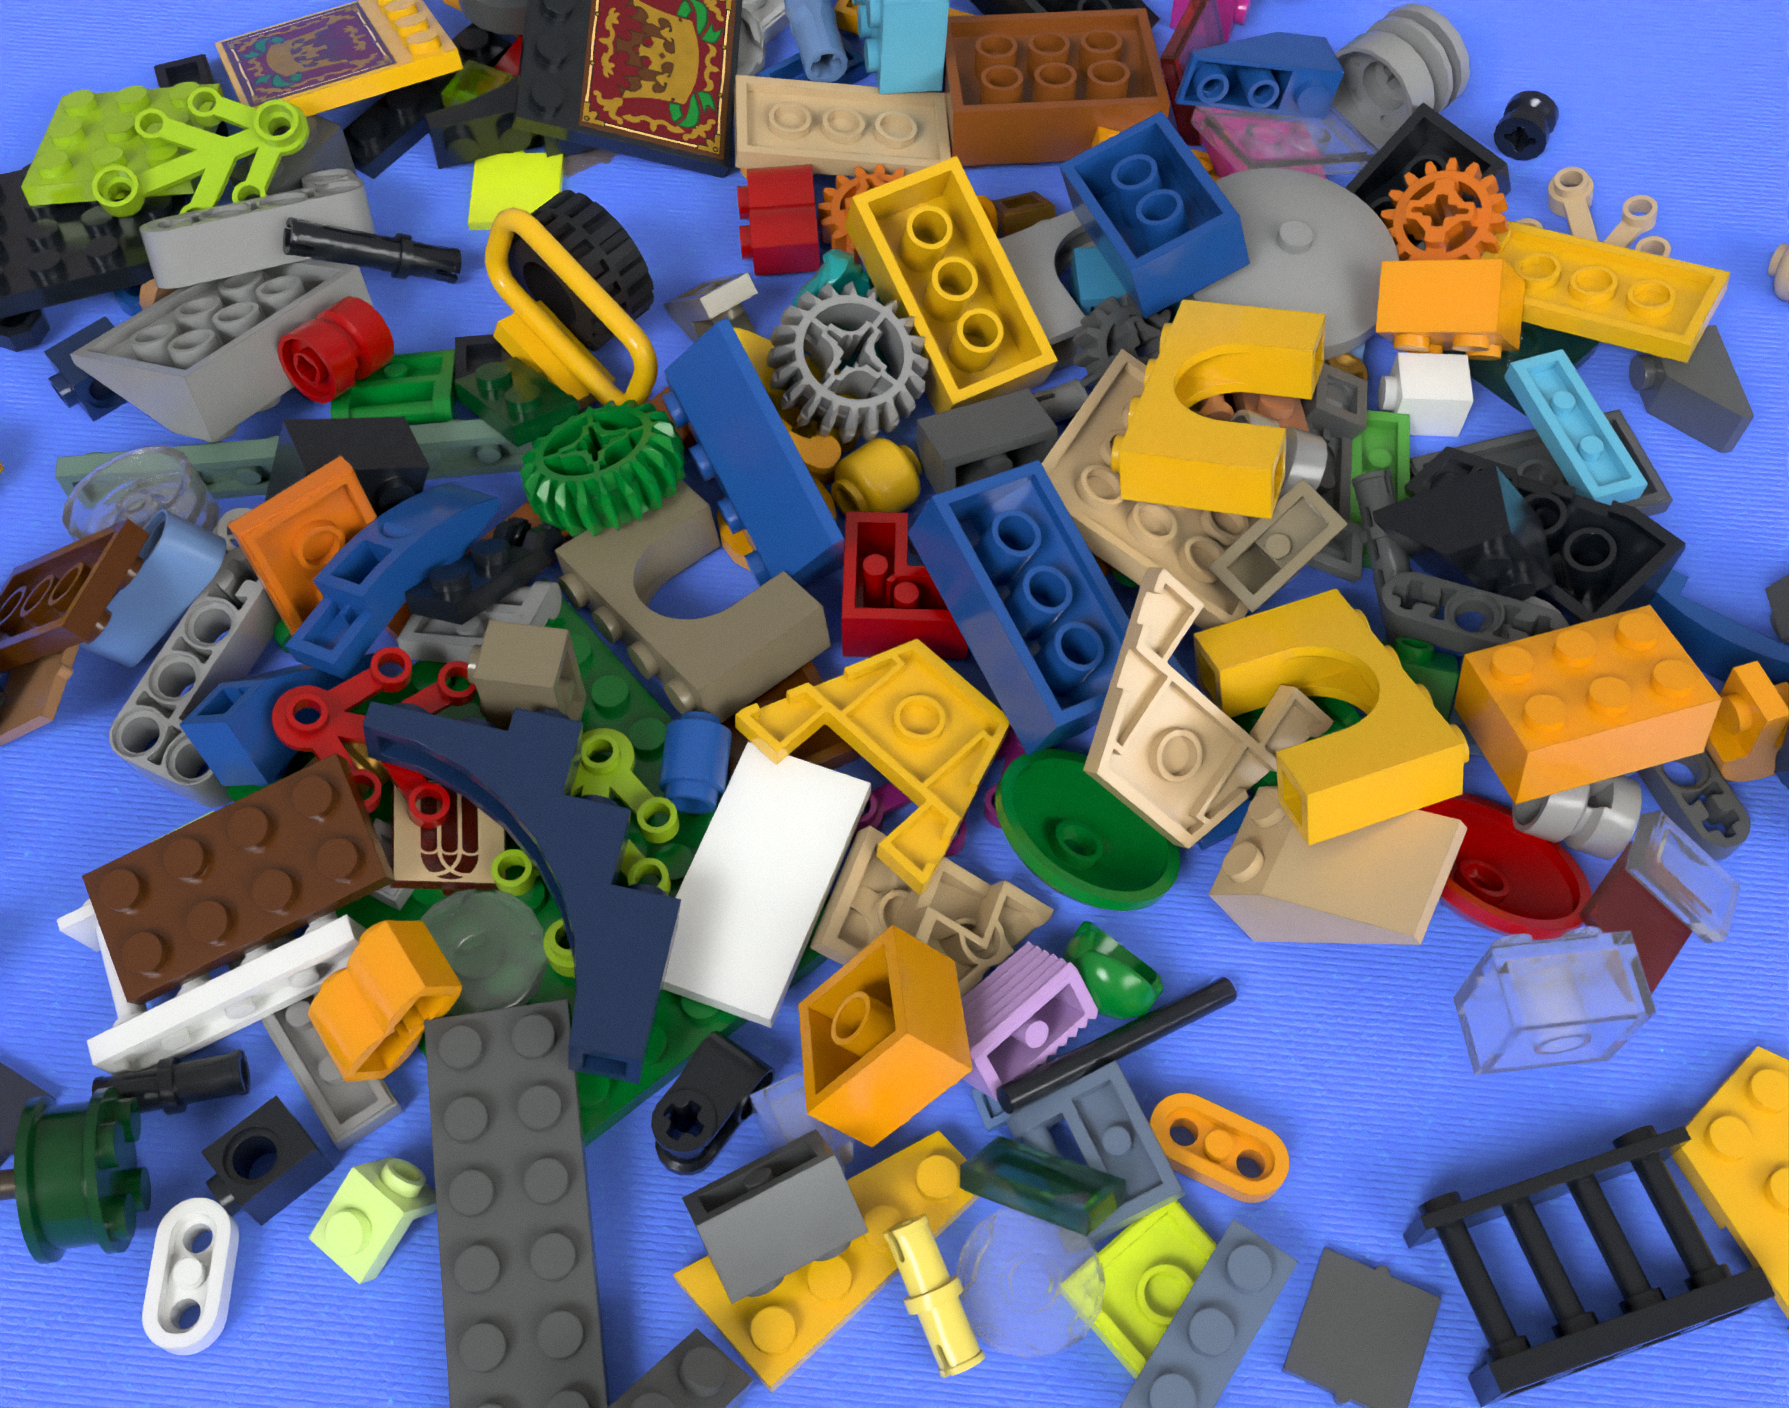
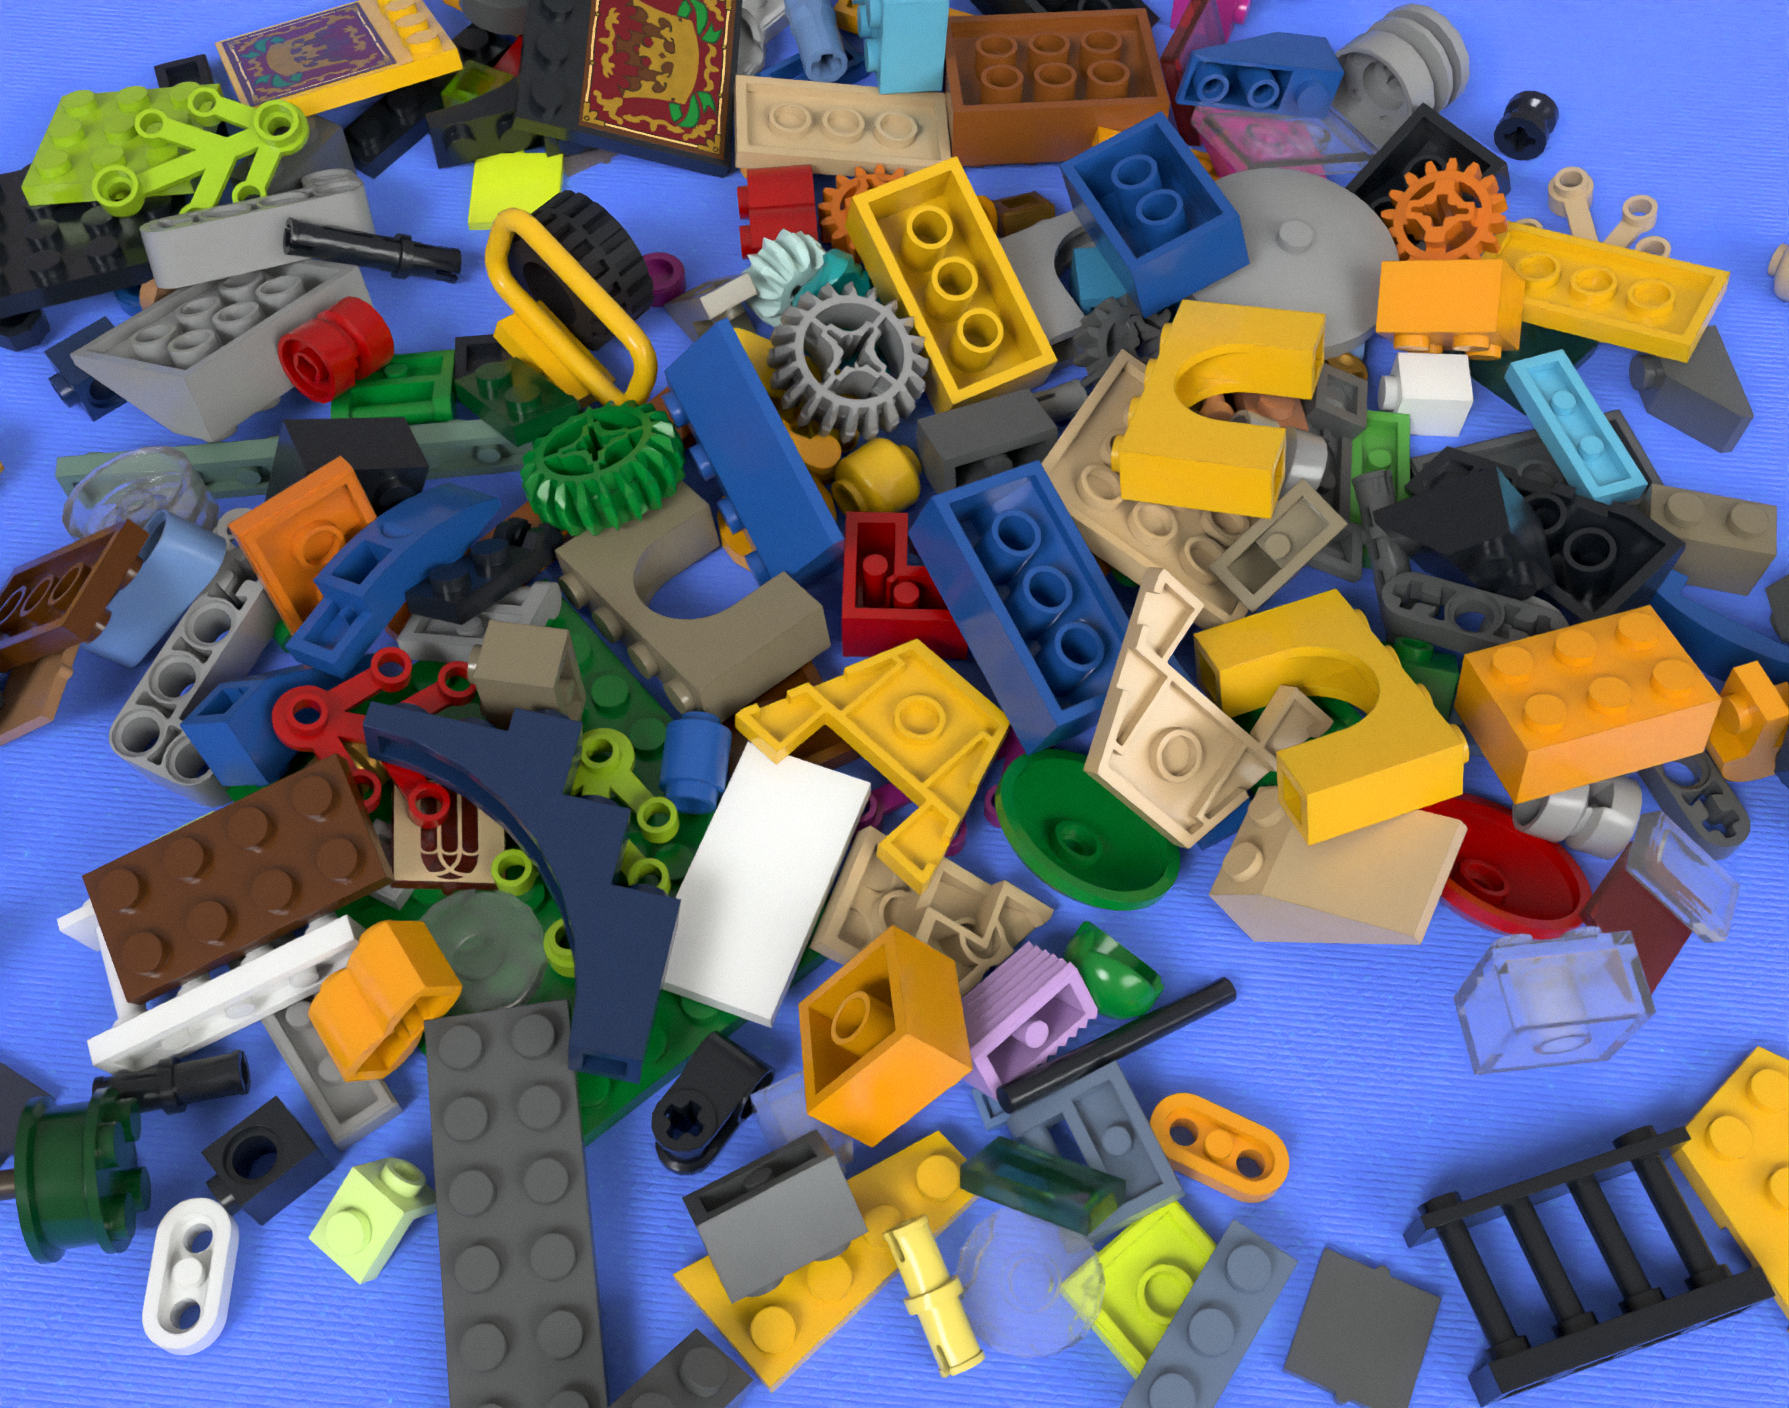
none -> magenta tile [643,252,686,307]
none -> light aqua gear [741,229,826,327]
none -> dark tan brick [1637,483,1777,596]

